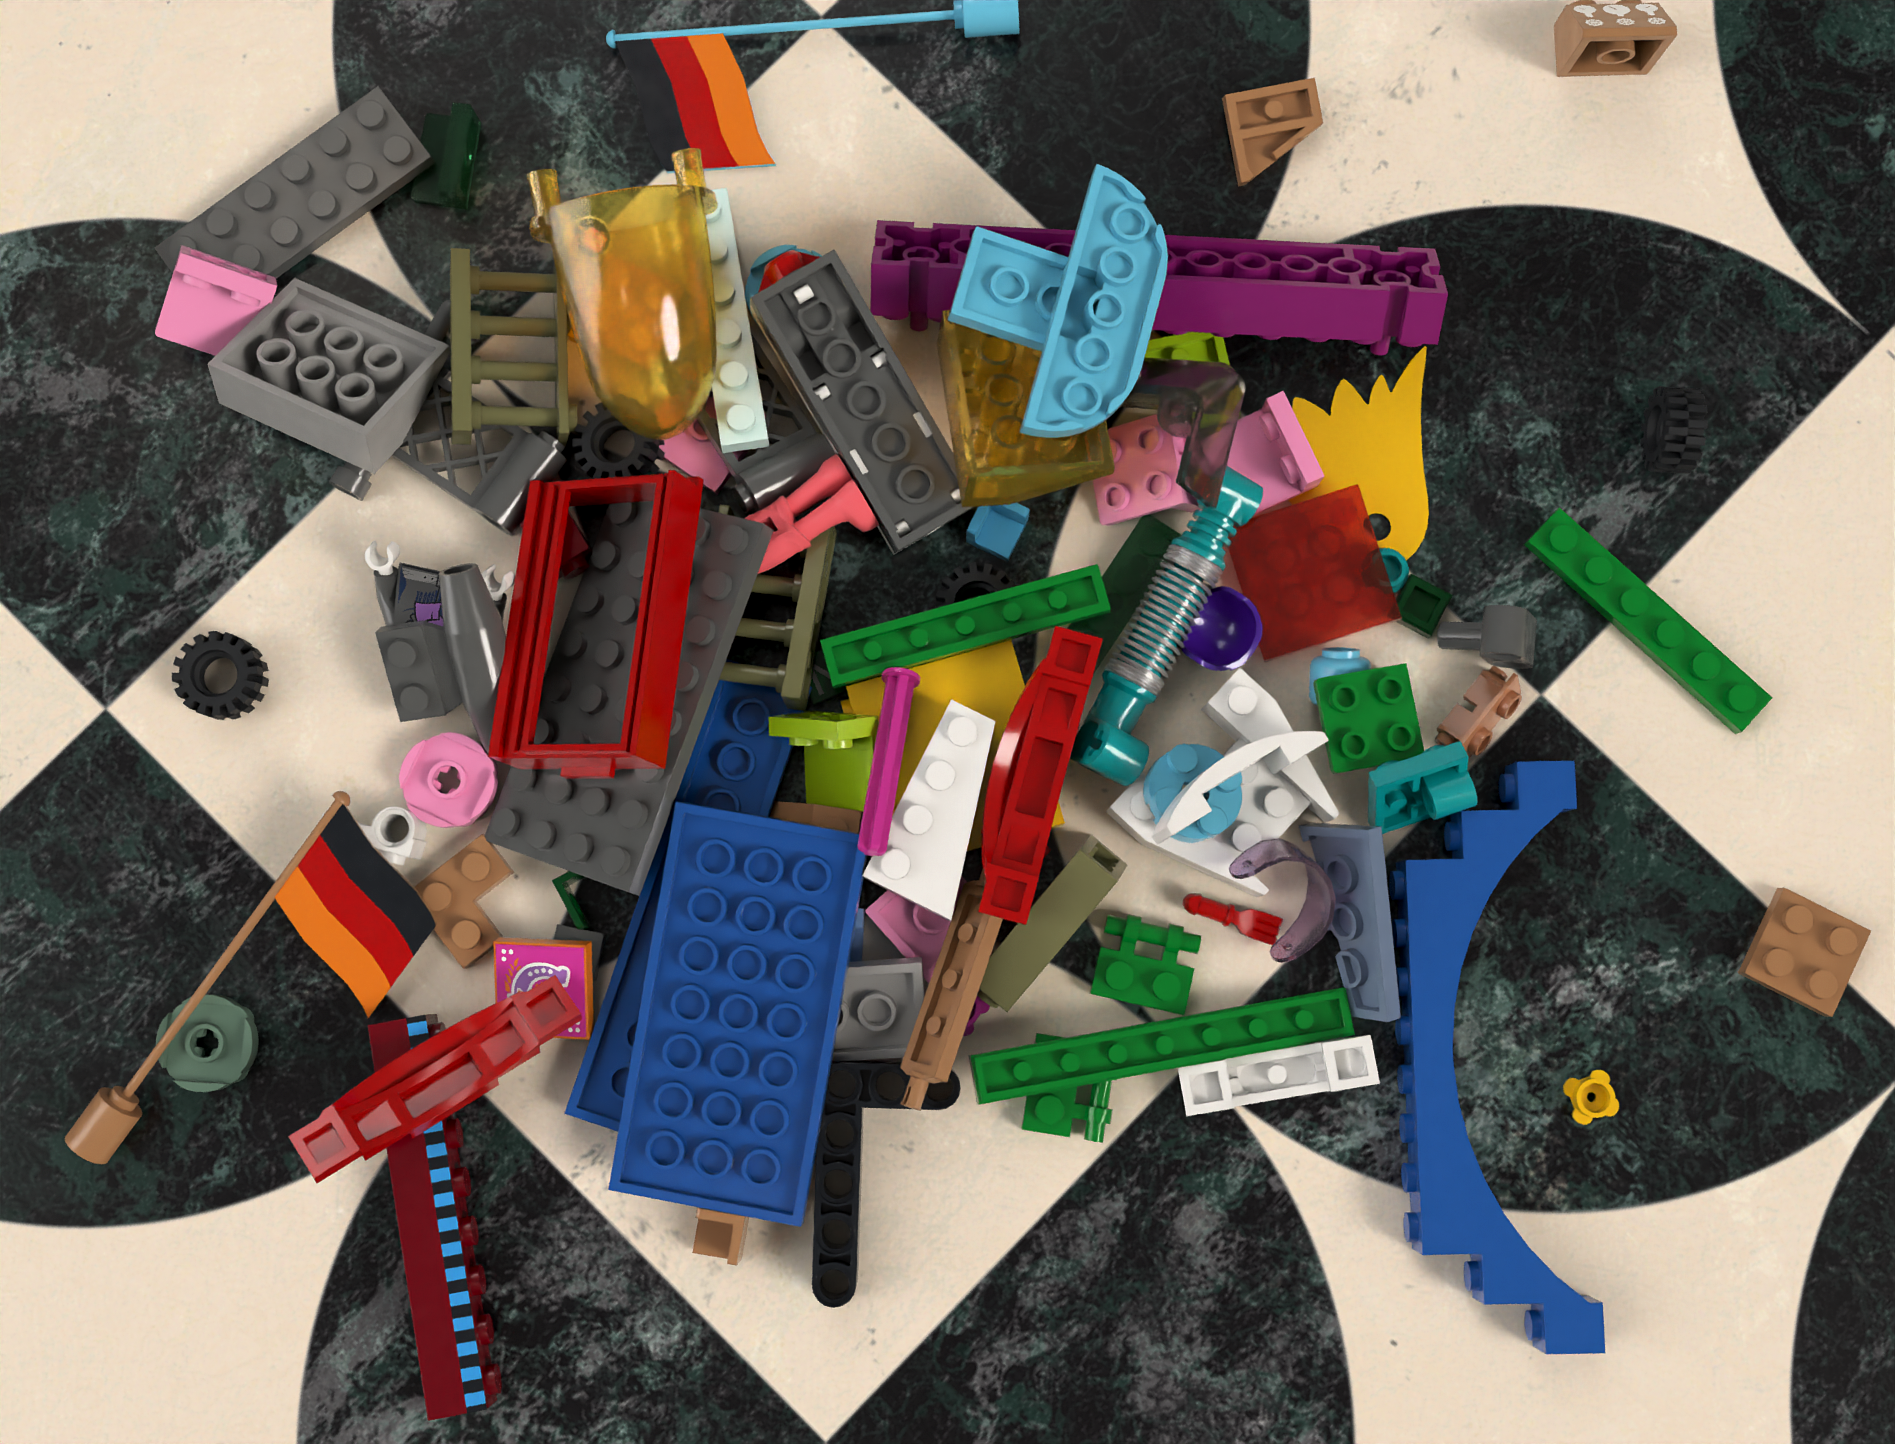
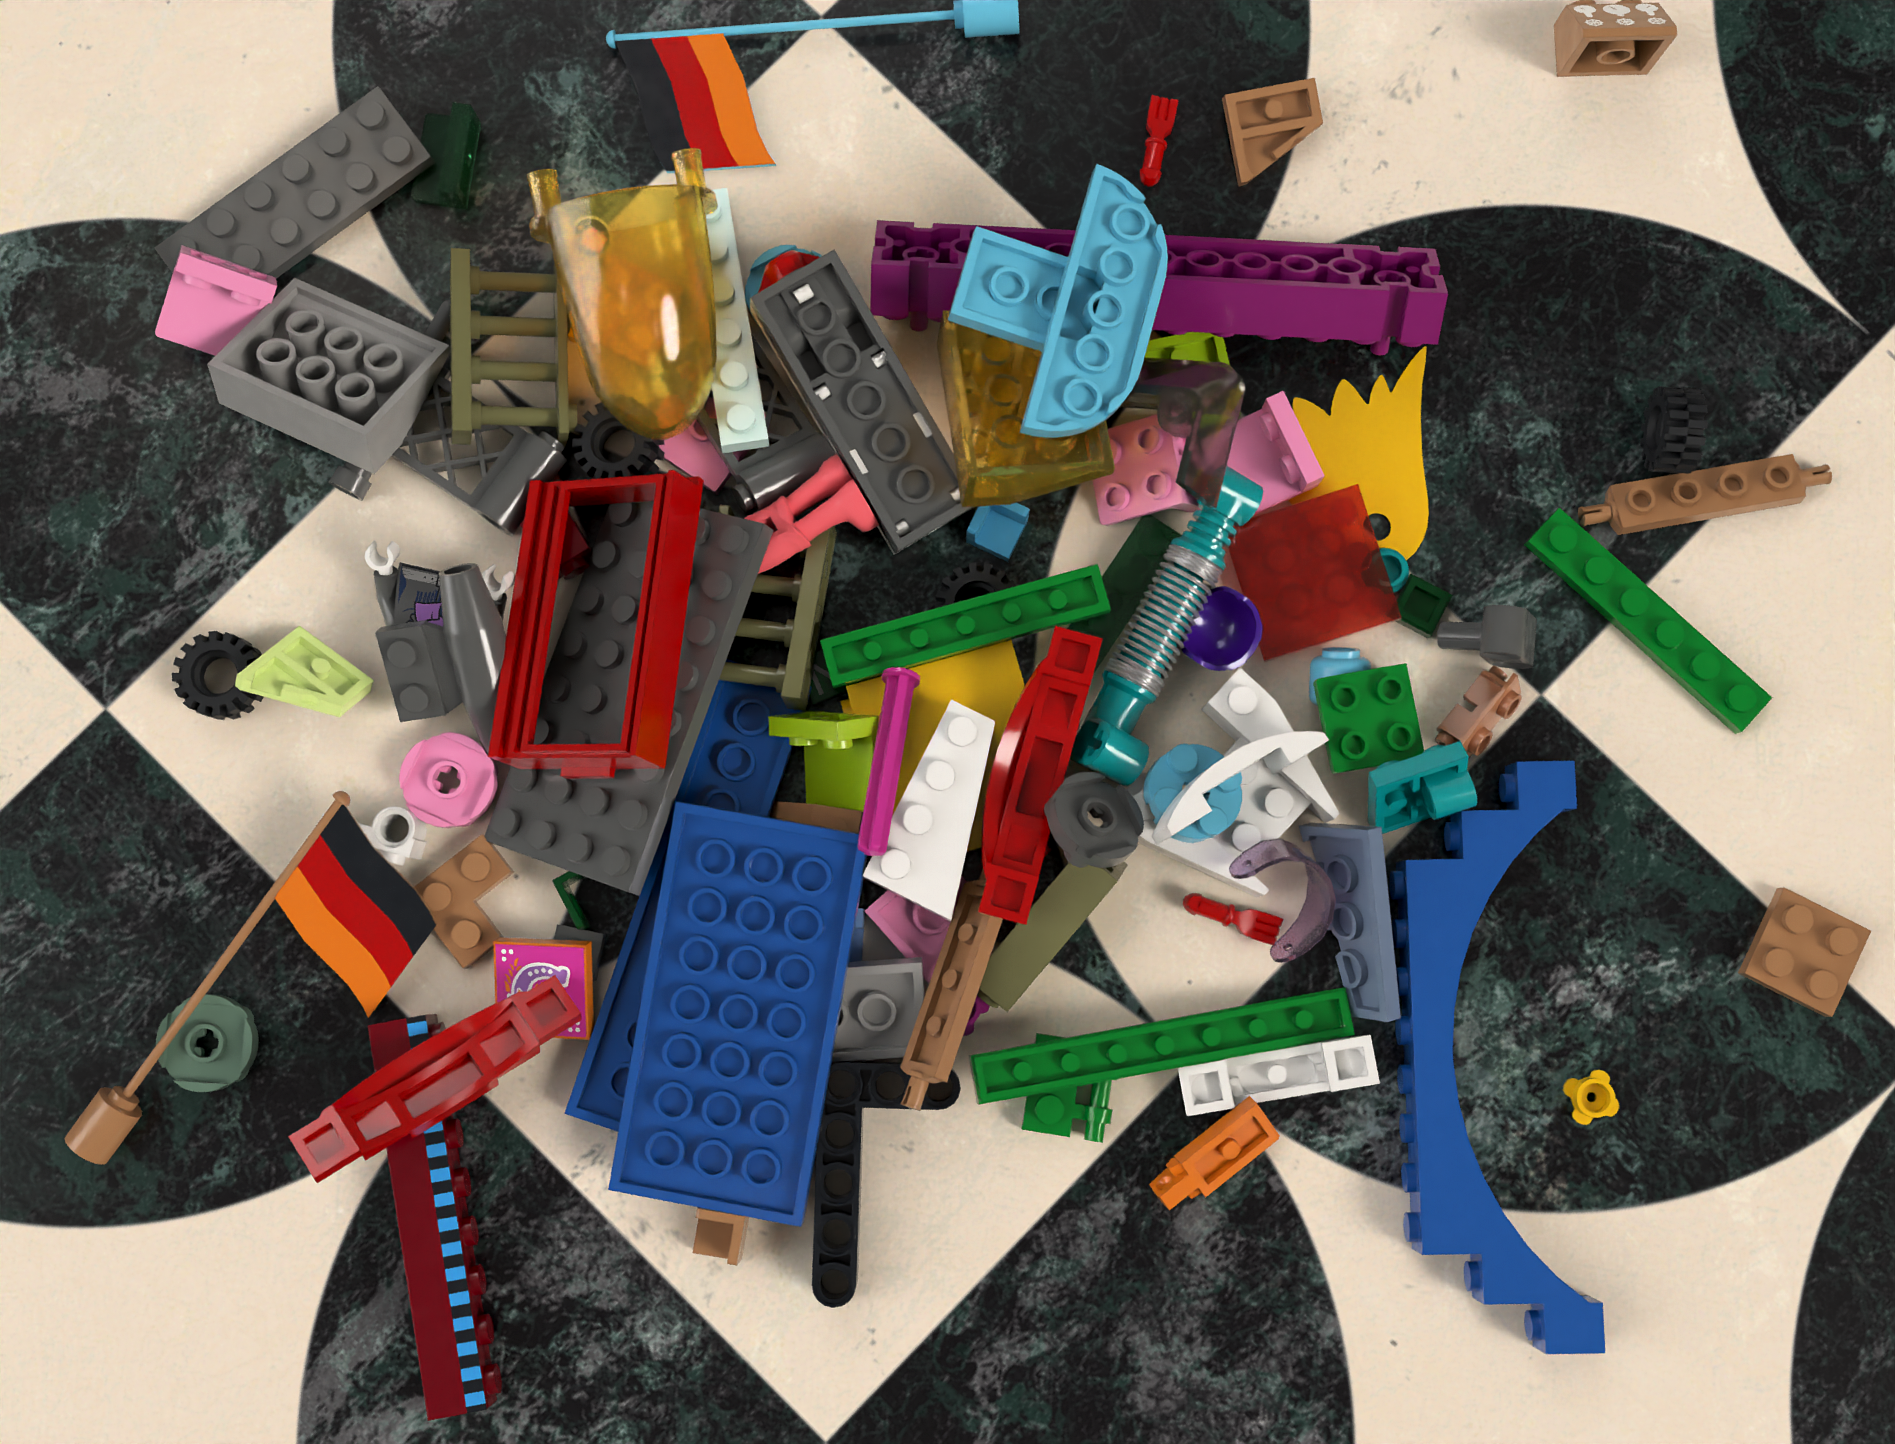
green plate [1089,914,1201,1015] -> none
none -> yellowish green wing [235,626,374,717]
none -> dark grey plate [1044,772,1144,868]
none -> red piece [1140,95,1178,187]
none -> orange hinge [1149,1096,1280,1210]
none -> medium nougat plate [1578,454,1832,535]

